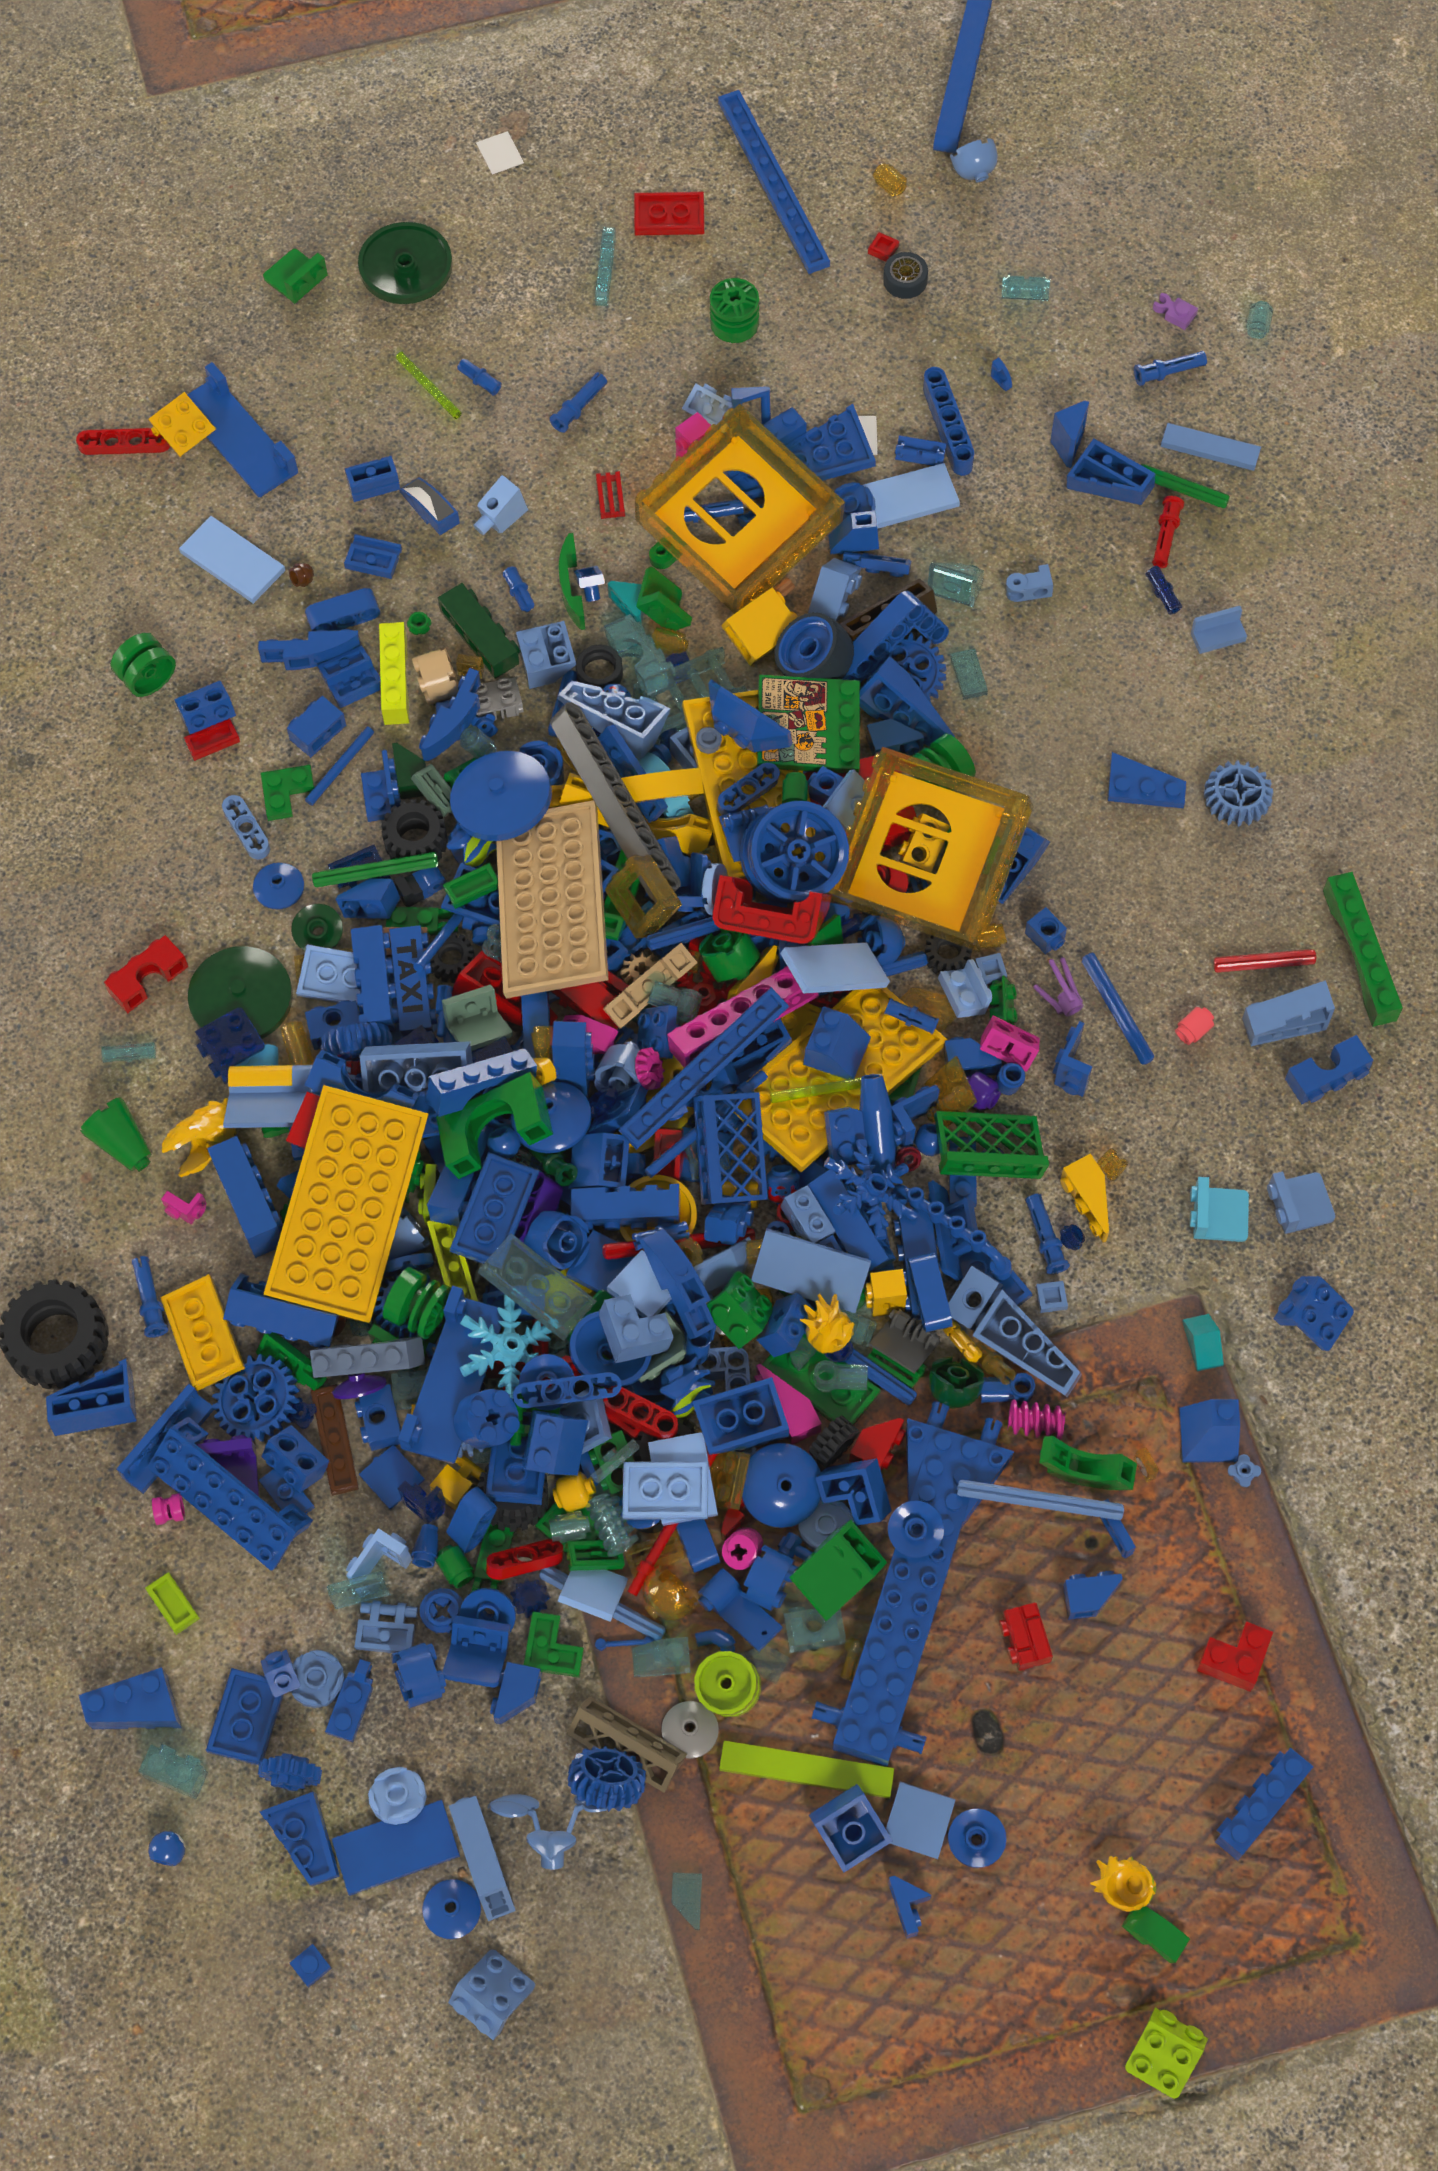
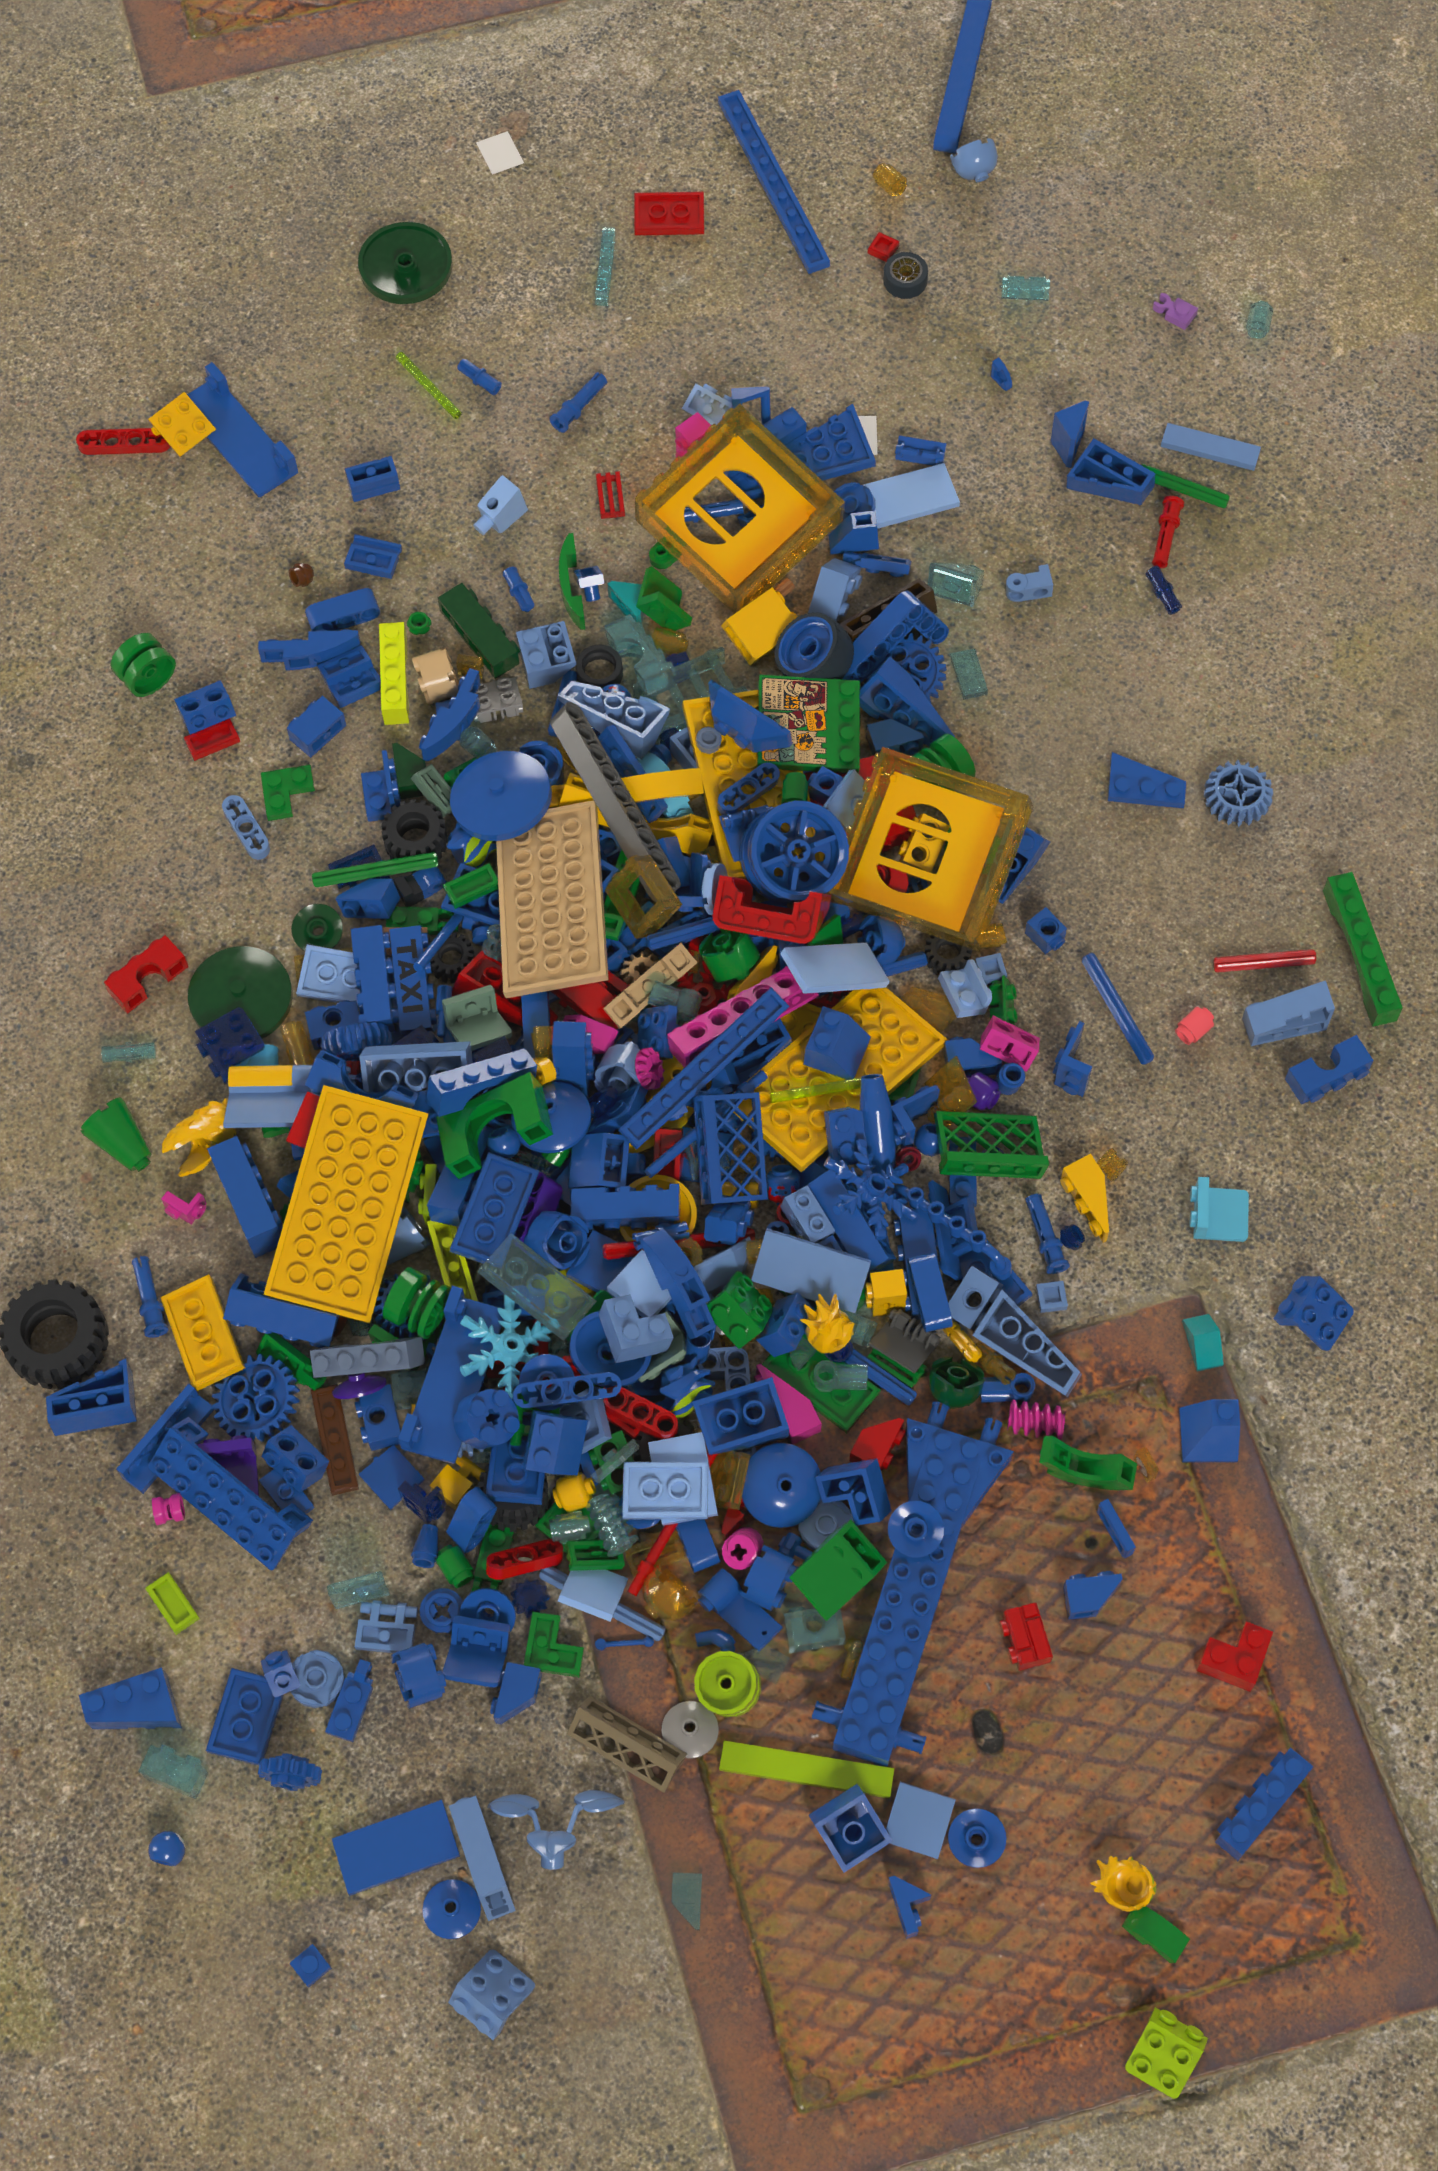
light blue tile [179,516,286,604] -> none
blue dish [253,863,304,909] -> none
blue wing [260,1792,340,1886] -> none
green bracket [263,249,328,304] -> none
clear blue plate [287,1398,317,1429] -> none
blue bar [305,726,374,806] -> none
light blue bracket [346,1528,412,1590] -> none
light blue tile [368,1767,427,1825] -> none
blue tile [384,1253,434,1277] -> none
slope [399,477,460,535] -> none
blue plate [471,713,498,739] -> none
dark green pin [521,1143,578,1186] -> none
blue gear [568,1746,646,1812] -> none
clear light blue slope [632,1637,691,1678] -> none
green wheel [710,278,759,343] -> none
black tyre [809,1415,859,1467] -> none
blue pin [884,998,939,1035] -> none
blue beam [923,367,974,476] -> none
medium blue axle [957,1480,1124,1520] -> none
medium lavender plant [1033,957,1084,1017] -> none
blue pin [1134,350,1207,386] -> none
medium blue panel [1191,606,1247,654] -> none
medium blue plate [1227,1454,1261,1487] -> none
medium blue bracket [1267,1171,1335,1234] -> none

